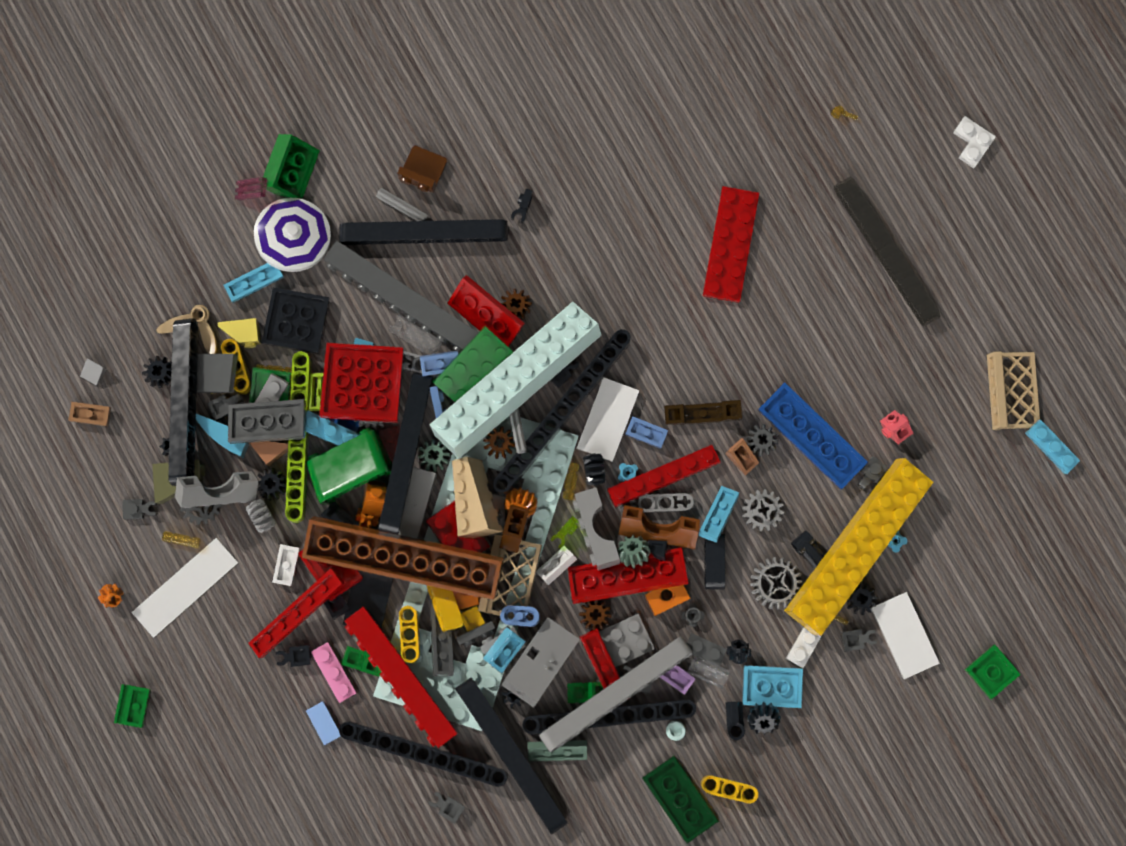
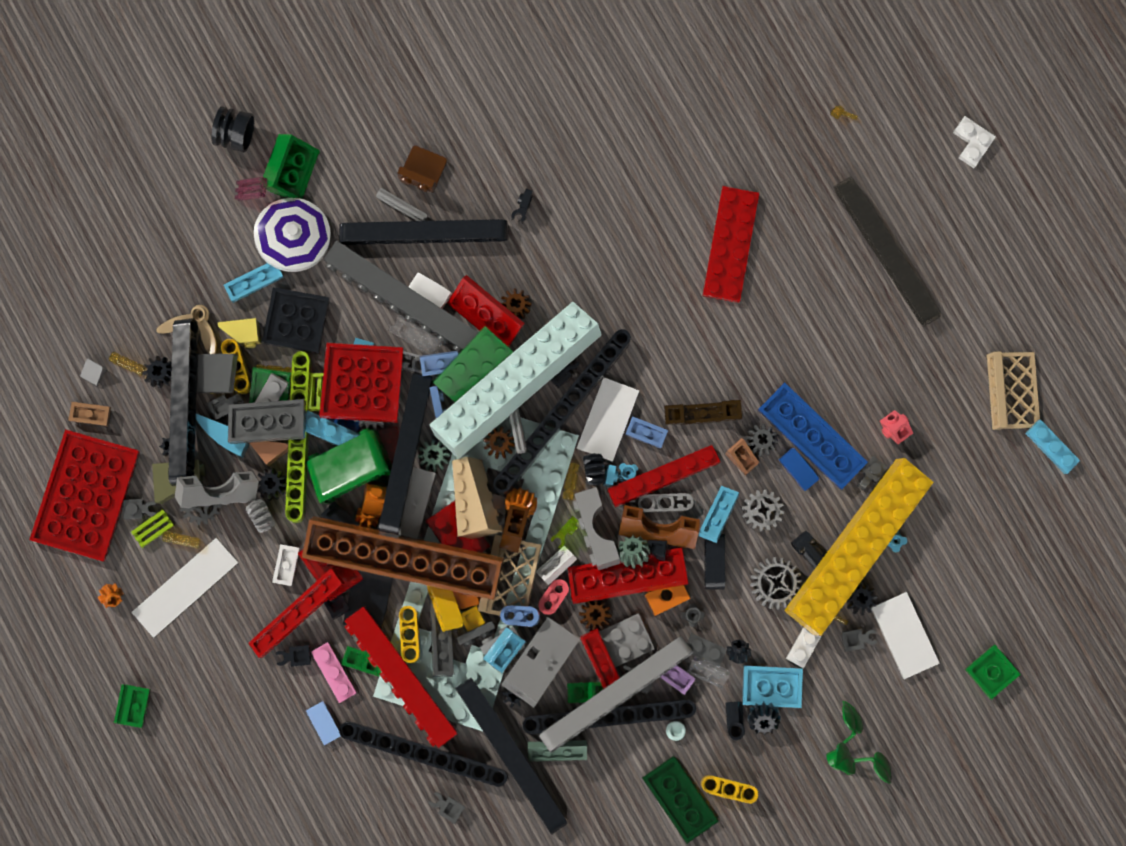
none -> red plate [29,429,140,562]
none -> clear yellow axle [109,352,146,376]
none -> lime tile [131,510,175,548]
none -> black wheel [211,106,255,152]
none -> white slope [409,273,452,309]
none -> coral plate [538,579,569,615]
none -> medium azure plate [603,465,618,486]
none -> blue slope [778,448,819,491]
none -> green plant [826,701,891,784]

